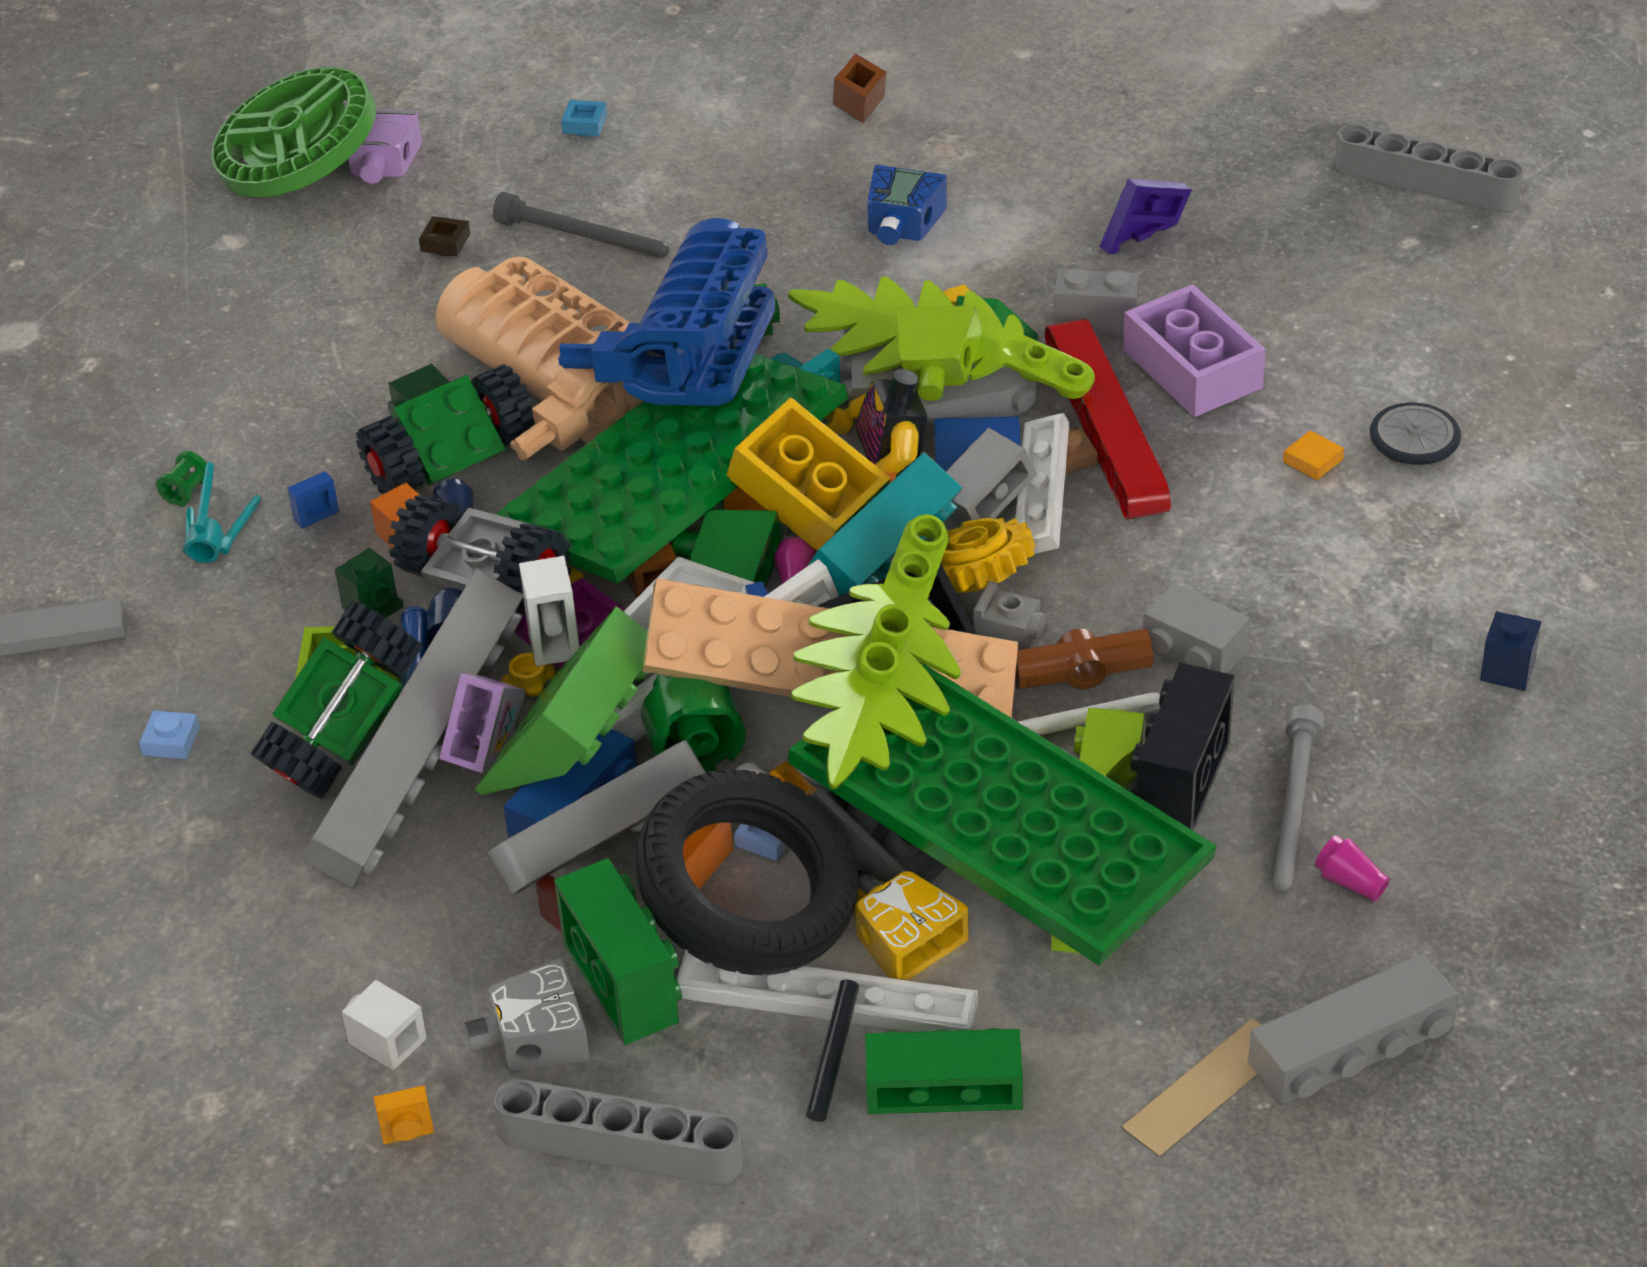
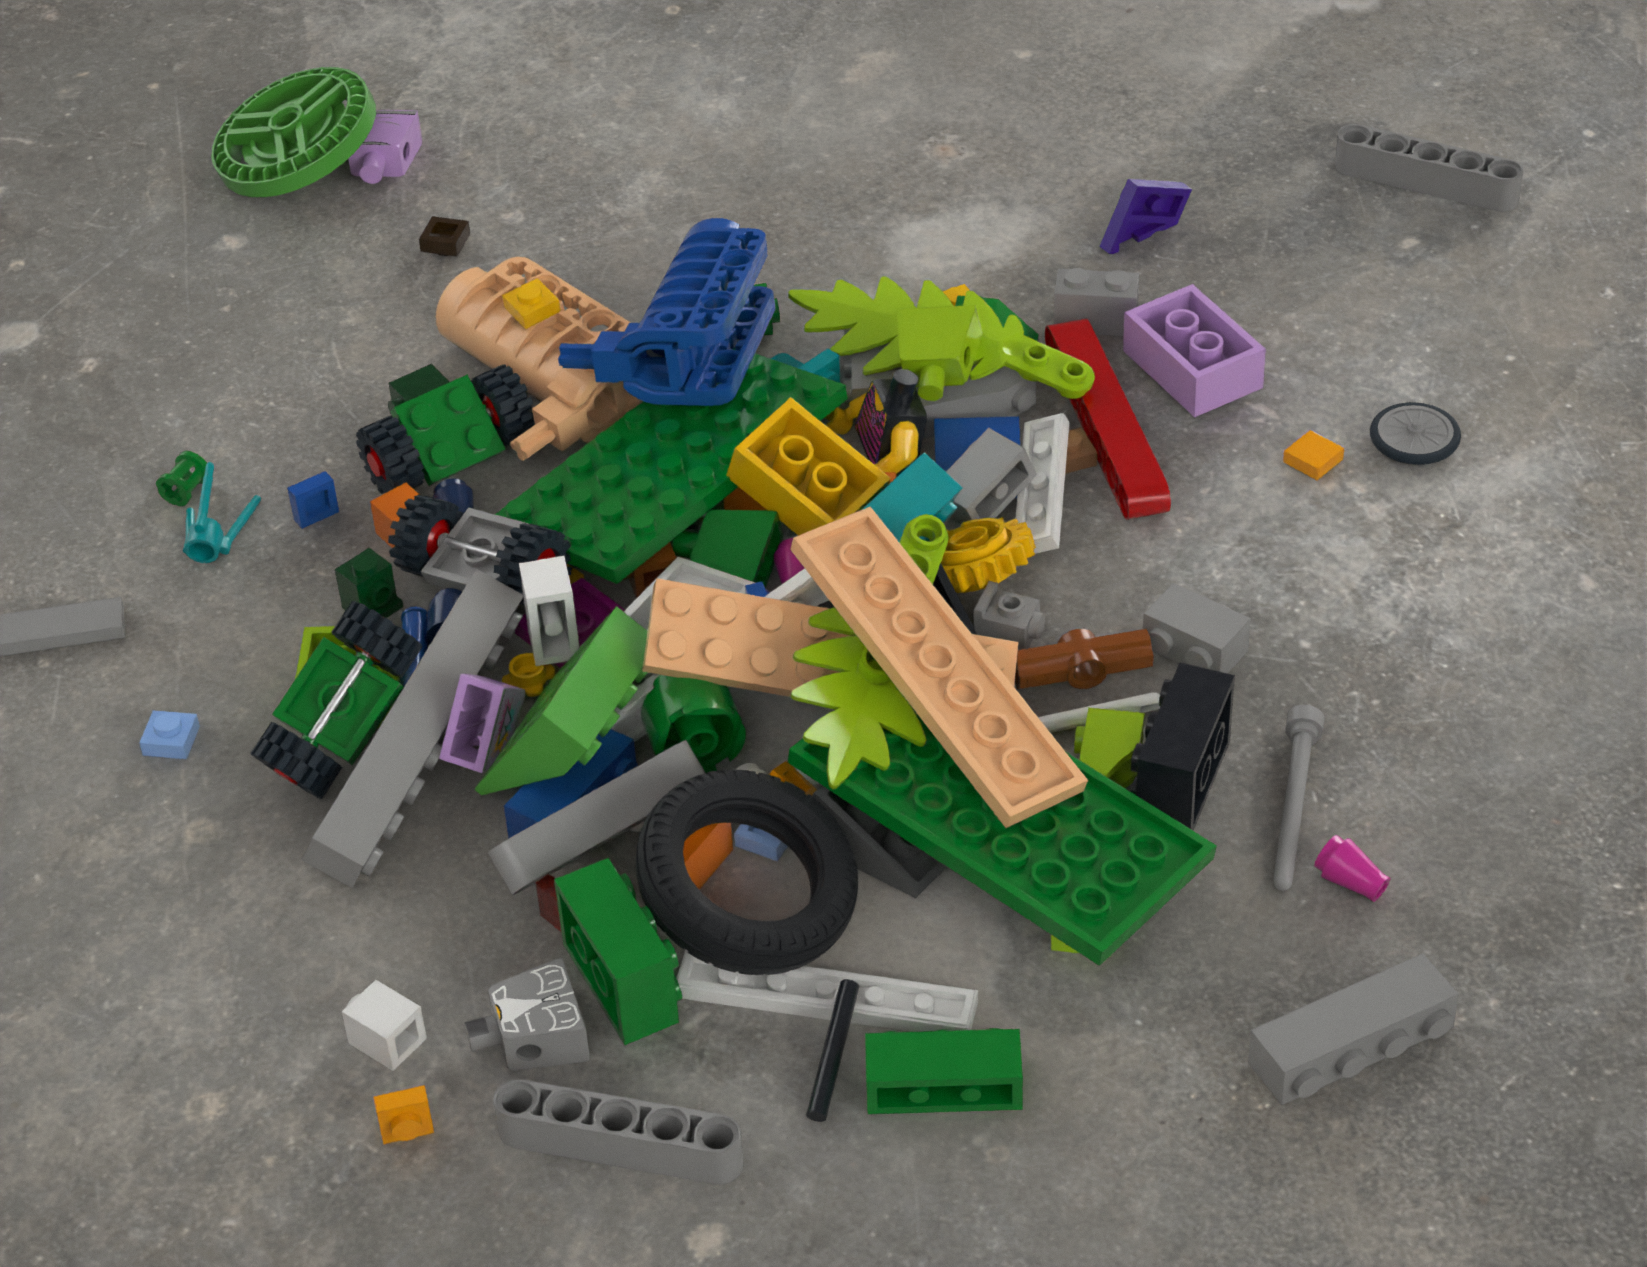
dark grey piece [493,192,669,257] -> none
dark azure plate [561,100,607,137] -> none
dark orange brick [833,53,887,123] -> none
yellow torso [855,871,969,980] -> none
blue torso [867,165,947,245] -> none
tan sticker [1121,1018,1261,1157] -> none
dark blue brick [1480,611,1542,691] -> none
none -> yellow plate [502,278,561,329]
none -> light nougat plate [790,507,1088,828]

